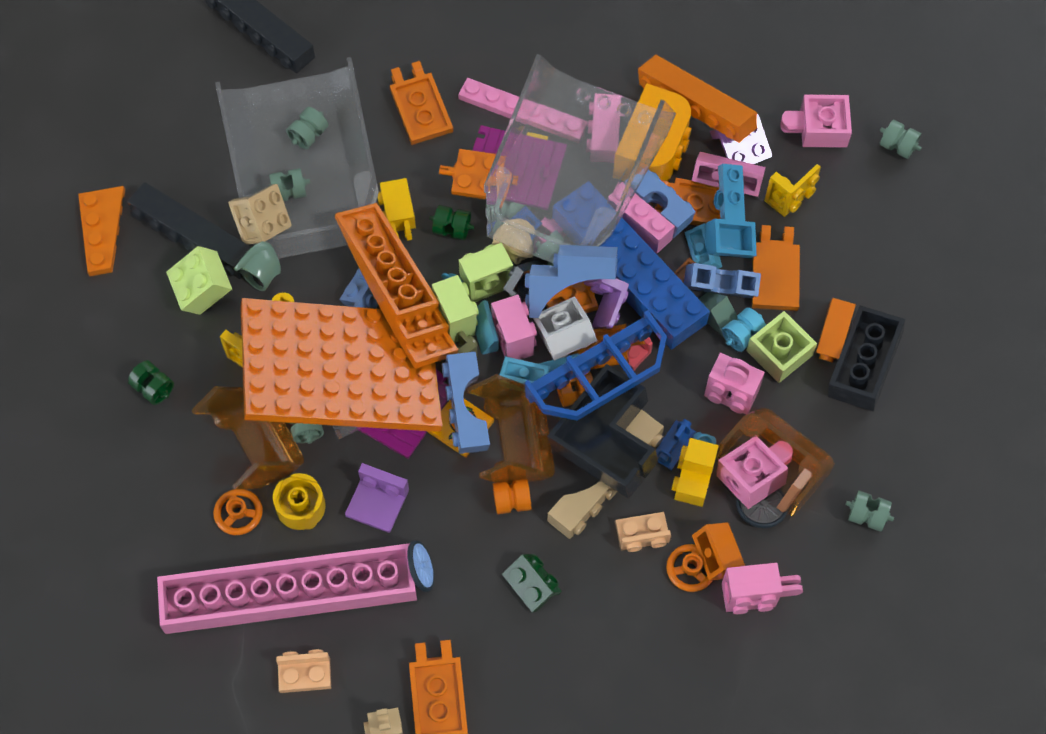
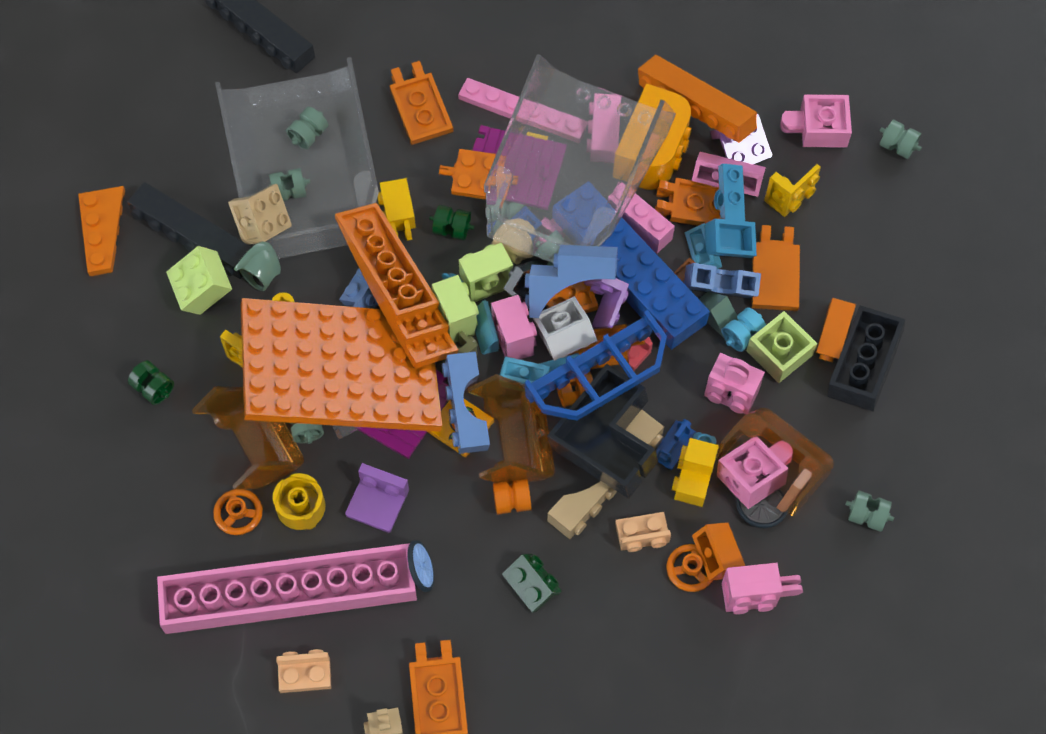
medium blue arch [626,167,696,238] -> none

